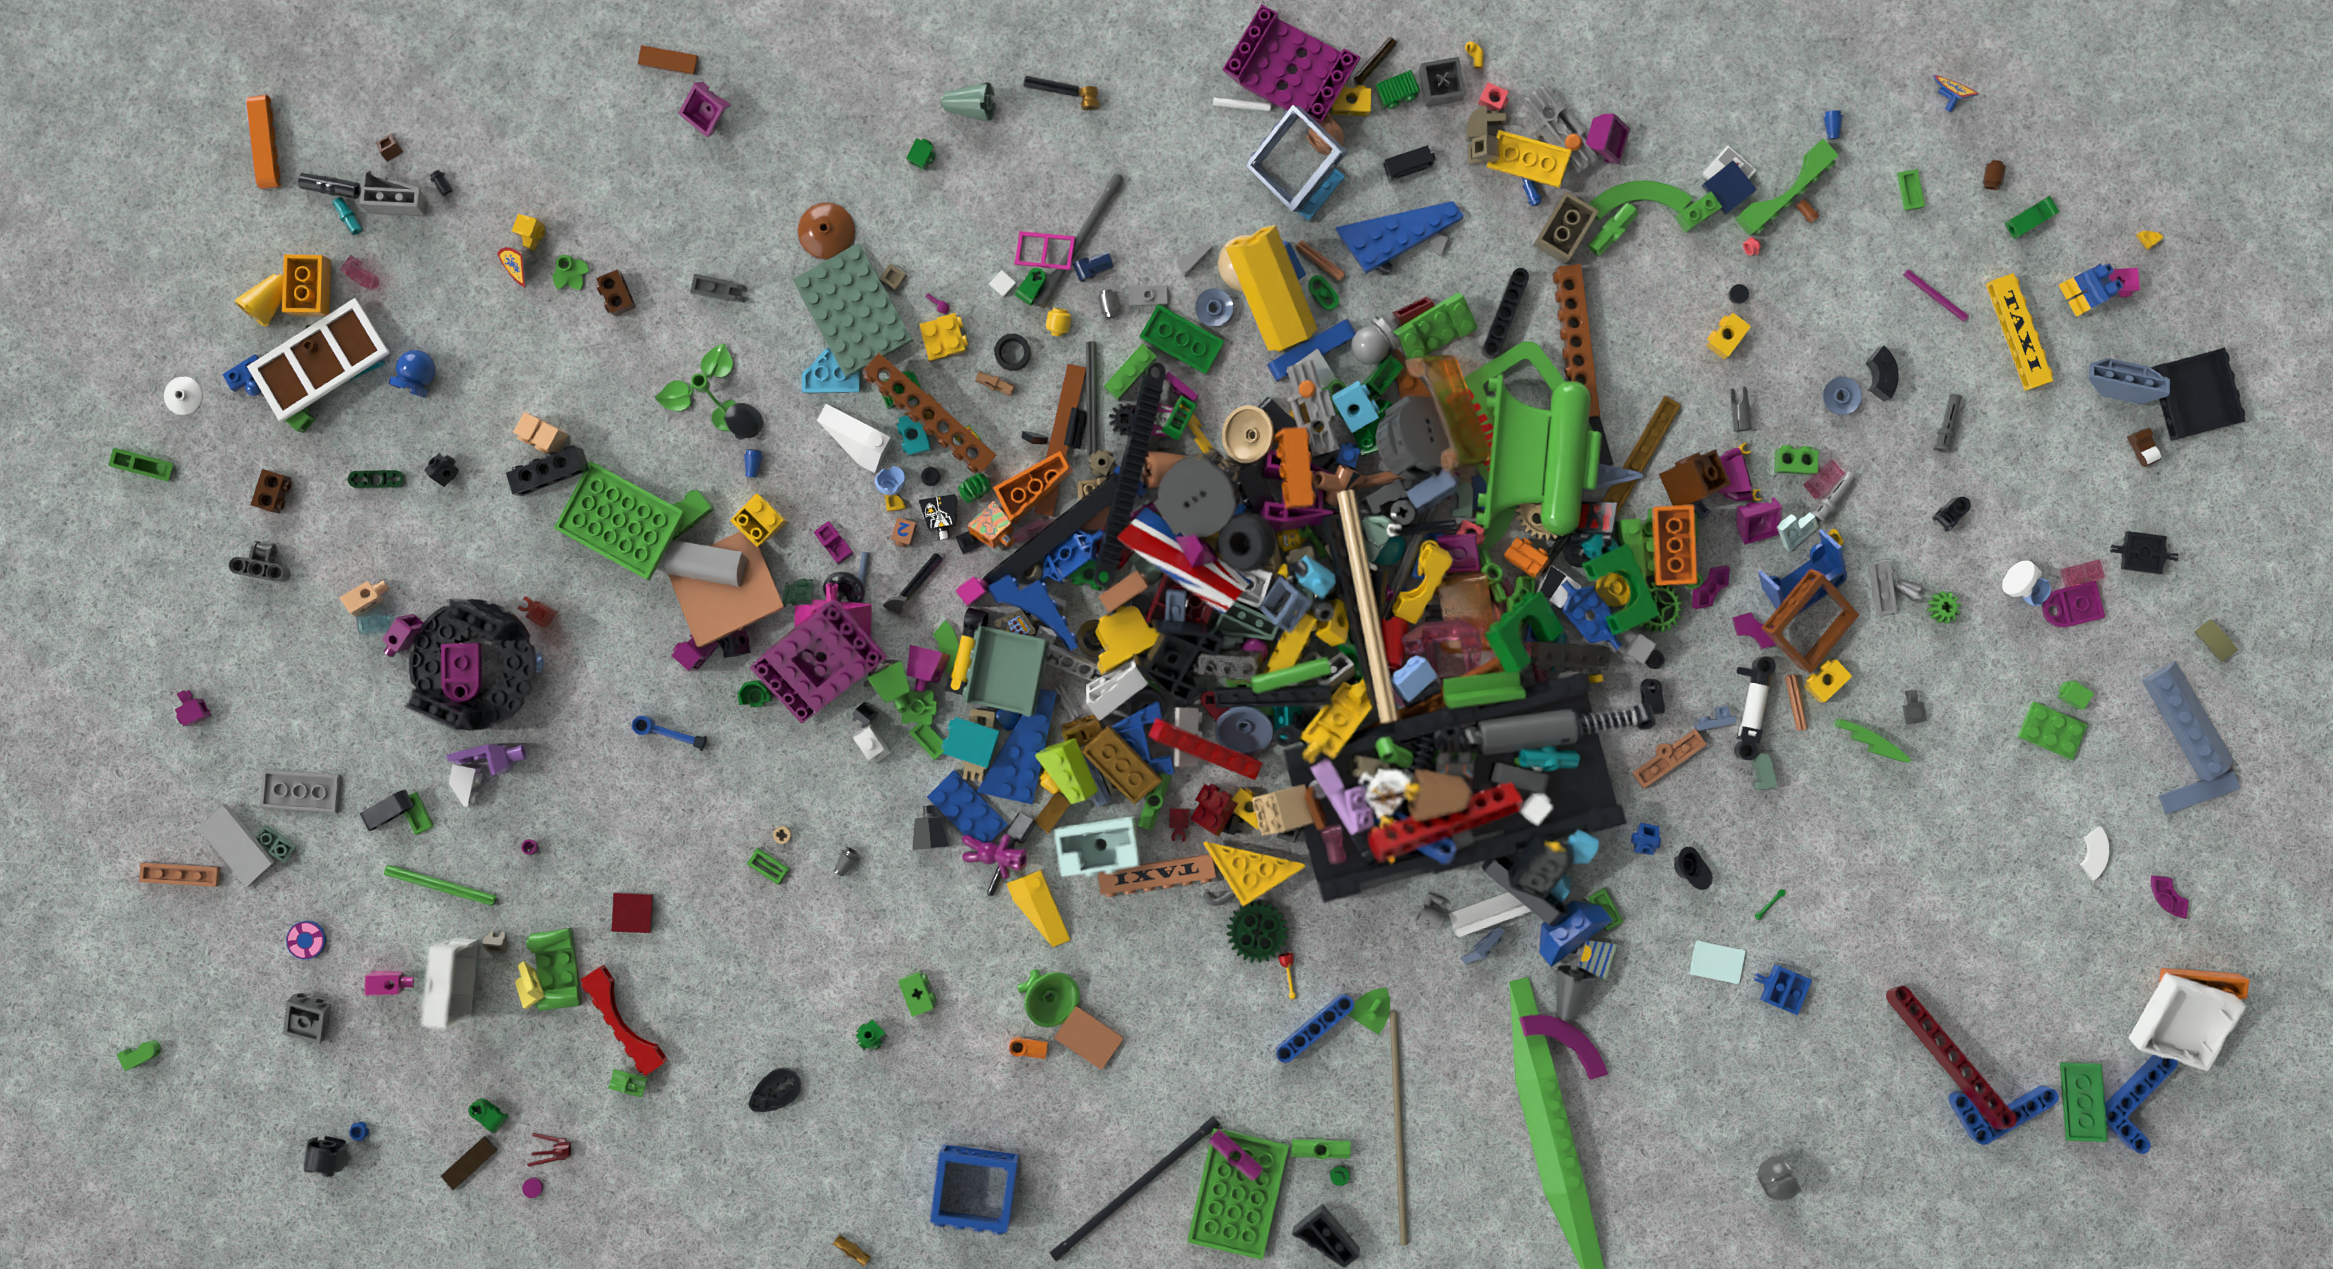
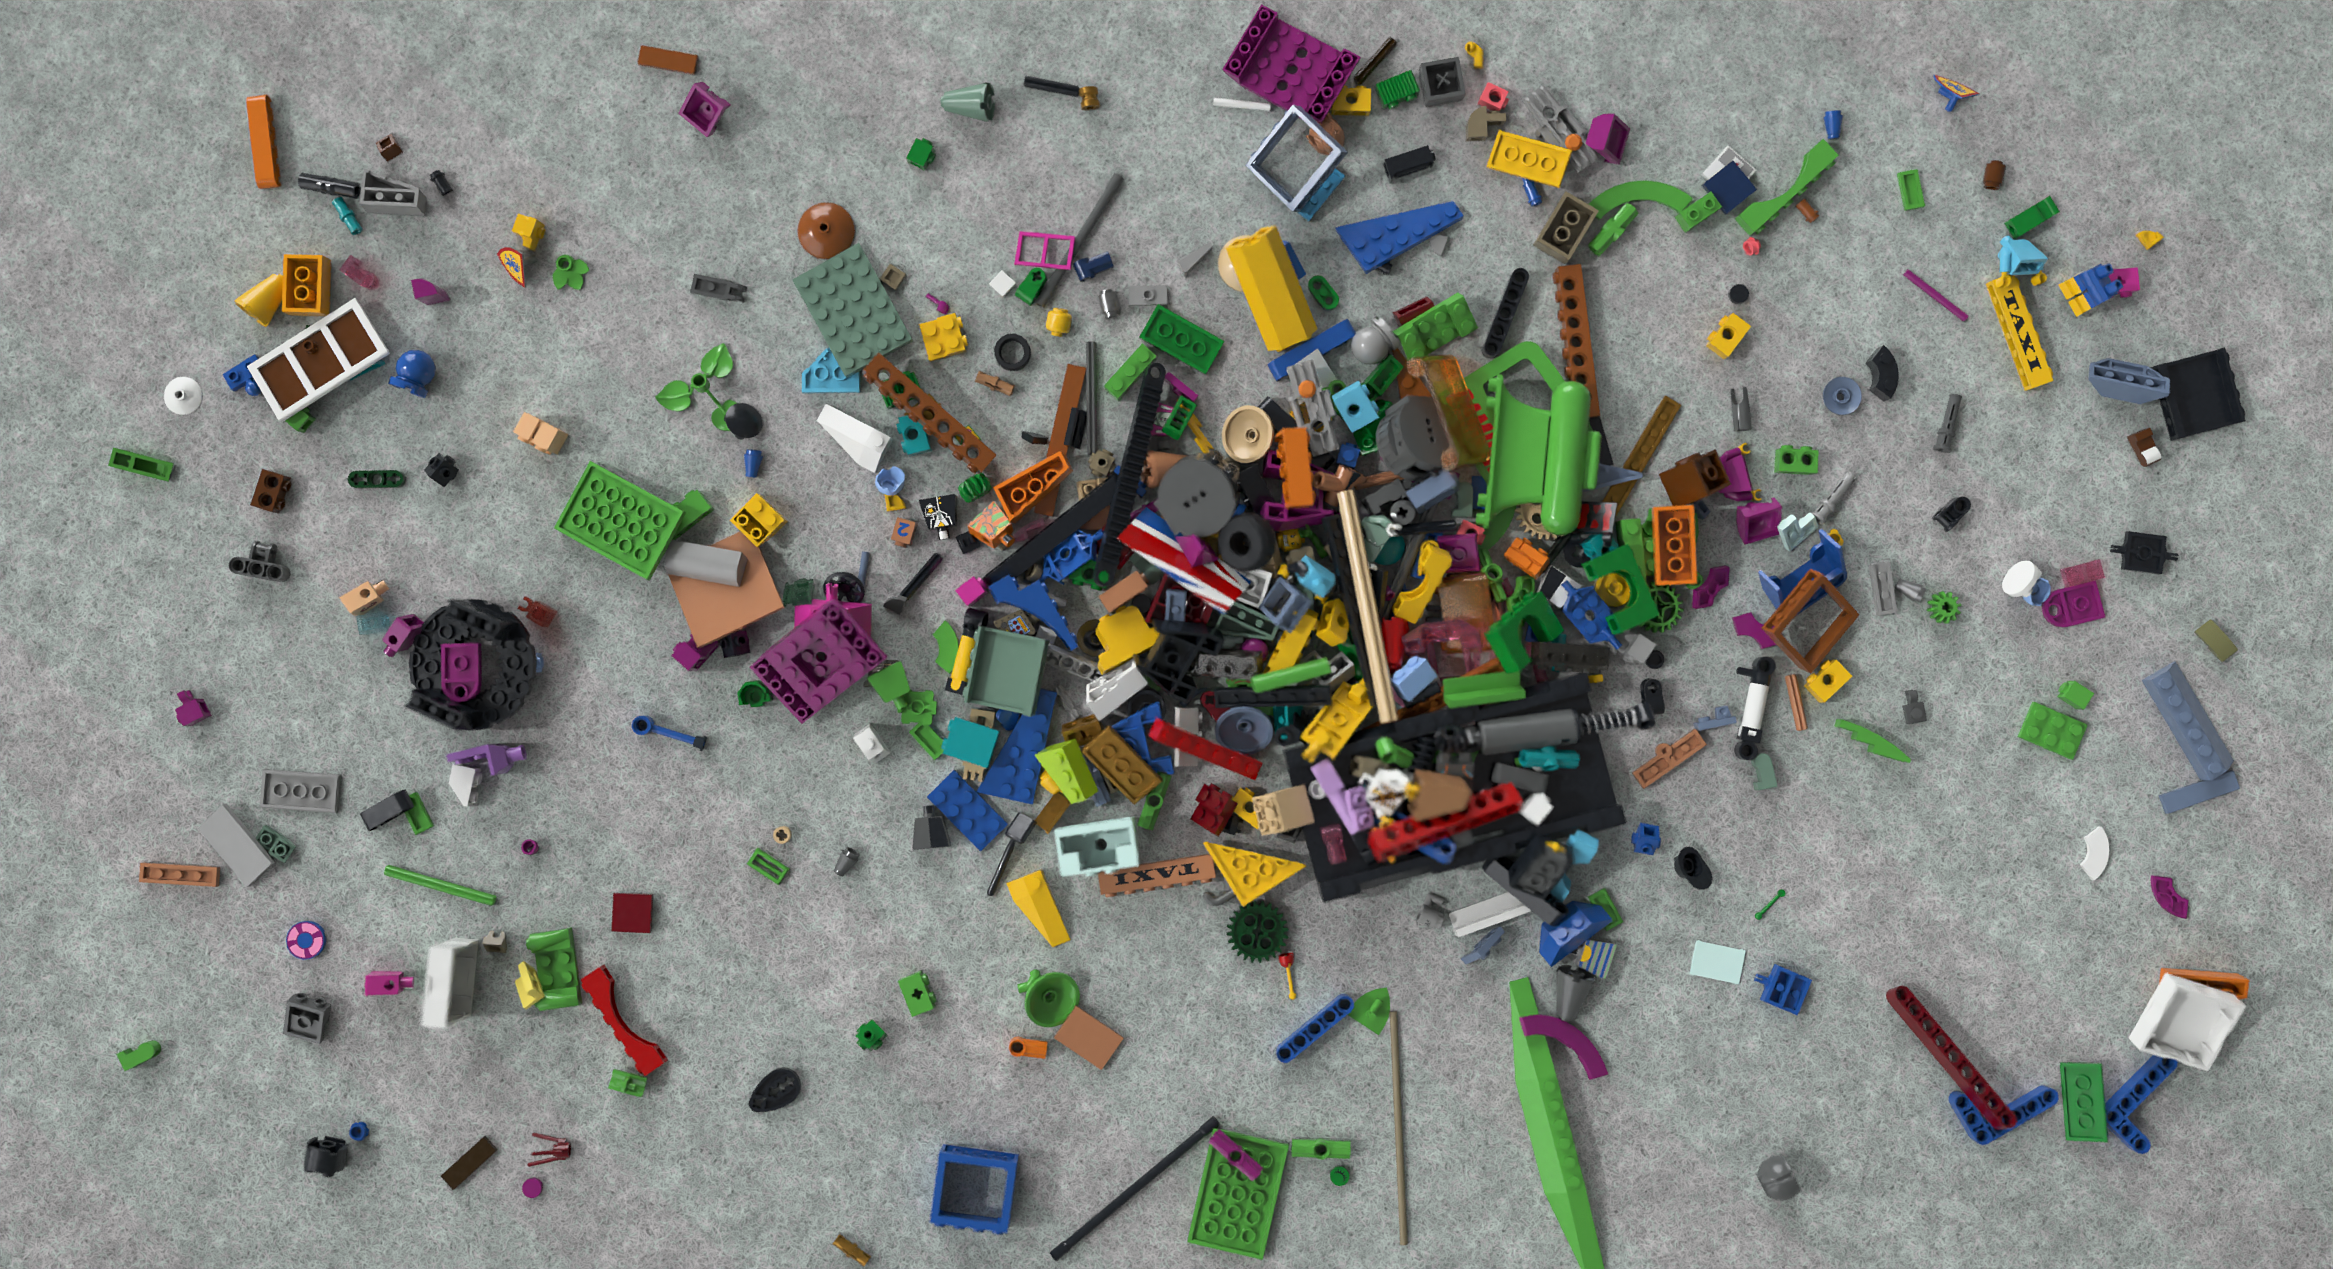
green piece [468,1098,508,1133] -> none
black brick [506,445,590,496] -> none
reddish brown brick [596,269,636,316] -> none
magenta slope [814,521,854,565] -> none
black tile [852,702,879,728] -> none
magenta torso [907,645,950,692] -> none
black plate [921,467,941,486] -> none
magenta animal [962,835,1027,879] -> none
black gear [1109,403,1135,436] -> none
dark red plate [1169,808,1189,842] -> none
sand blue dish [1195,288,1233,327] -> none
black wedge [1292,1204,1360,1268] -> none
nougat axle [1296,240,1345,281] -> none
dark orange tile [1304,786,1327,830] -> none
flat silver brick [1310,596,1334,622] -> none
dark tan brick [1468,135,1499,165] -> none
clear pink slope [1803,459,1845,499] -> none
none -> magenta brick [411,279,450,305]
none -> medium azure torso [1995,236,2048,288]

